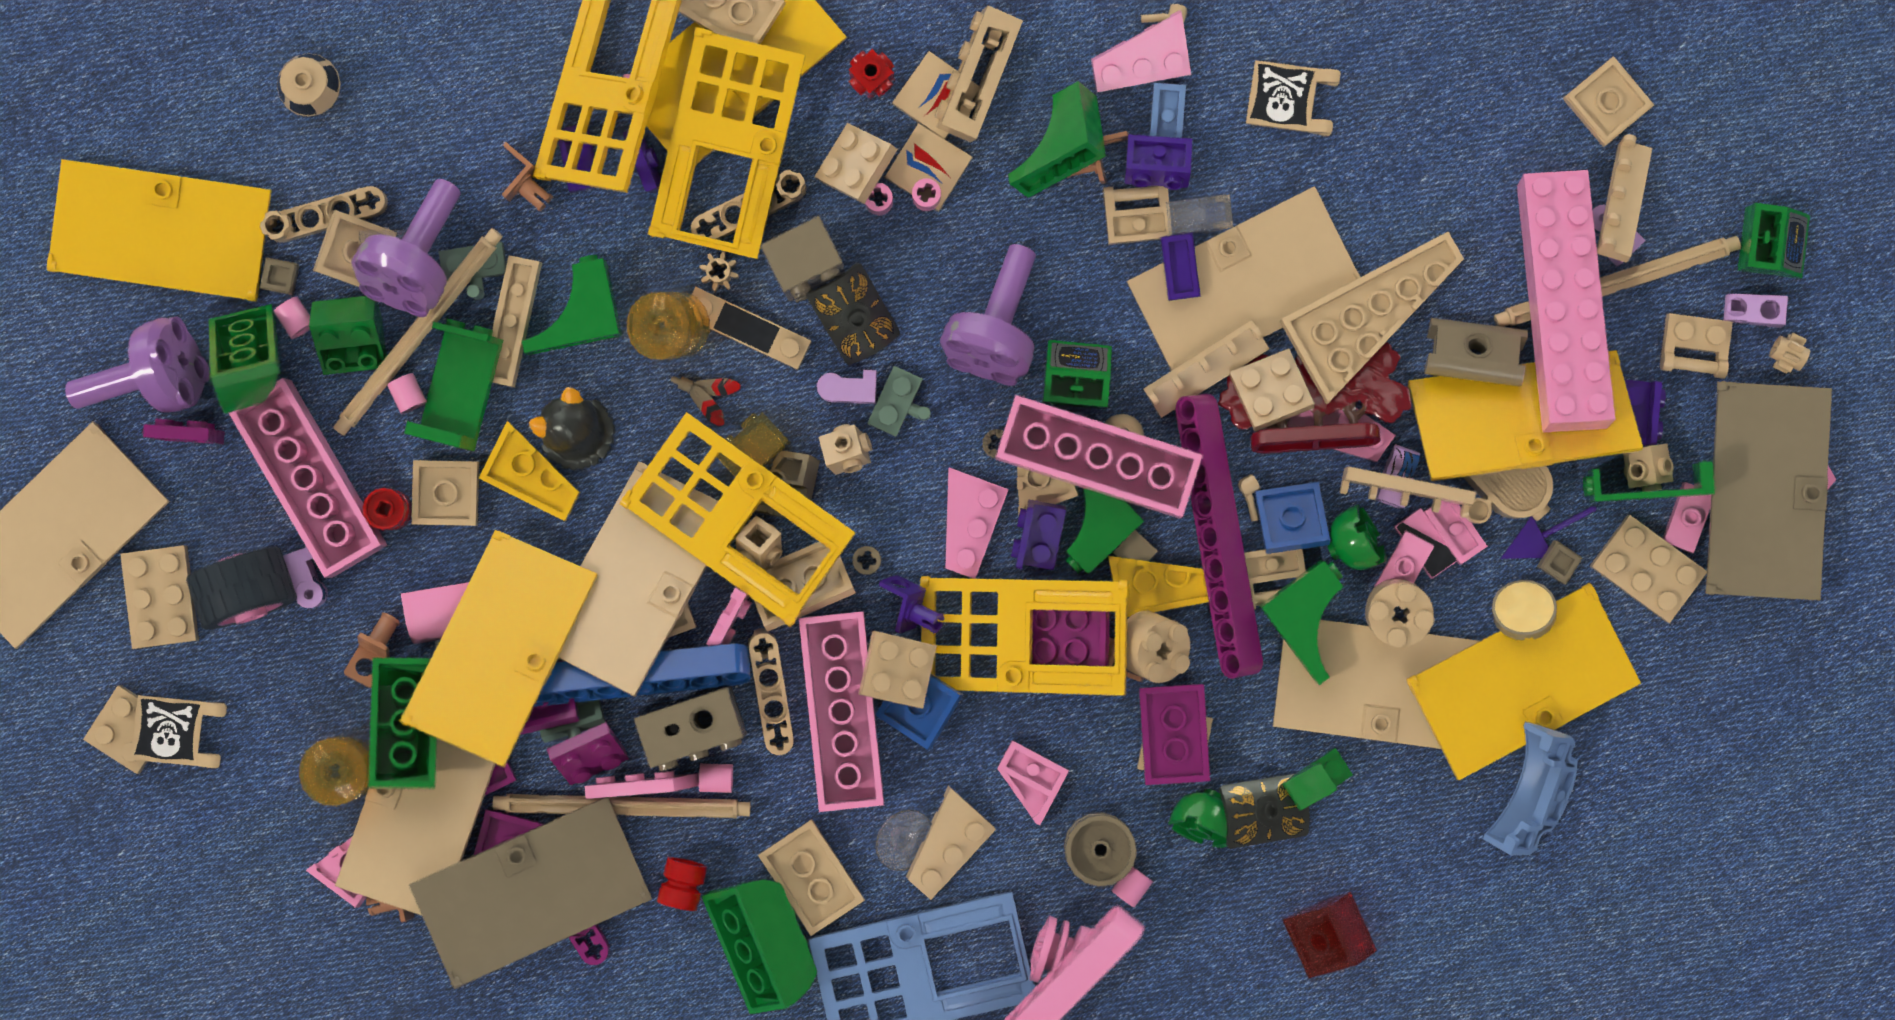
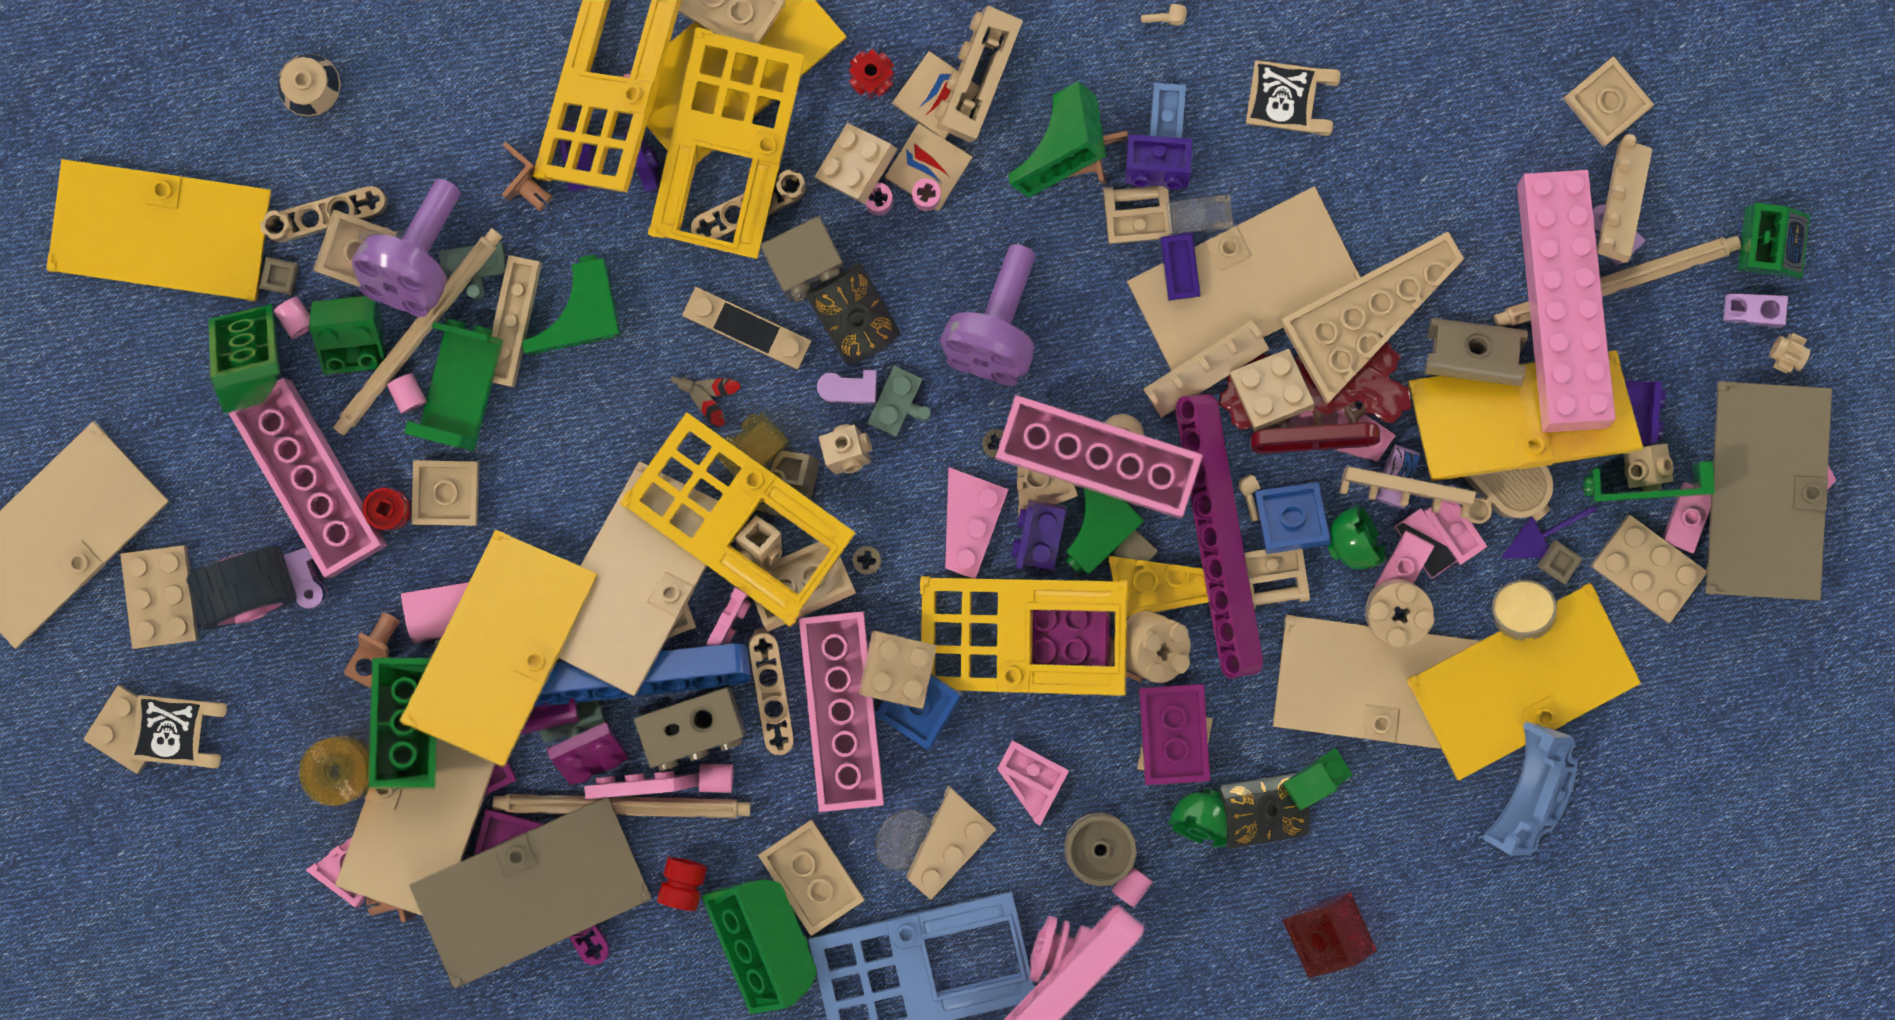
medium lavender piece [65,316,210,413] -> none
magenta plate [143,419,225,444] -> none
yellow wing [479,421,580,521] -> none
pearl dark grey hair [529,387,615,471] -> none
clear yellow wheel [627,292,710,360] -> none
tan gear [699,251,739,292] -> none
dark purple bracket [879,575,944,634] -> none
green slope [1042,340,1112,410] -> none
bright pink wing [1091,10,1191,93] -> none
green arch [1259,560,1343,685] -> none
tan plate [1660,313,1733,379] -> none

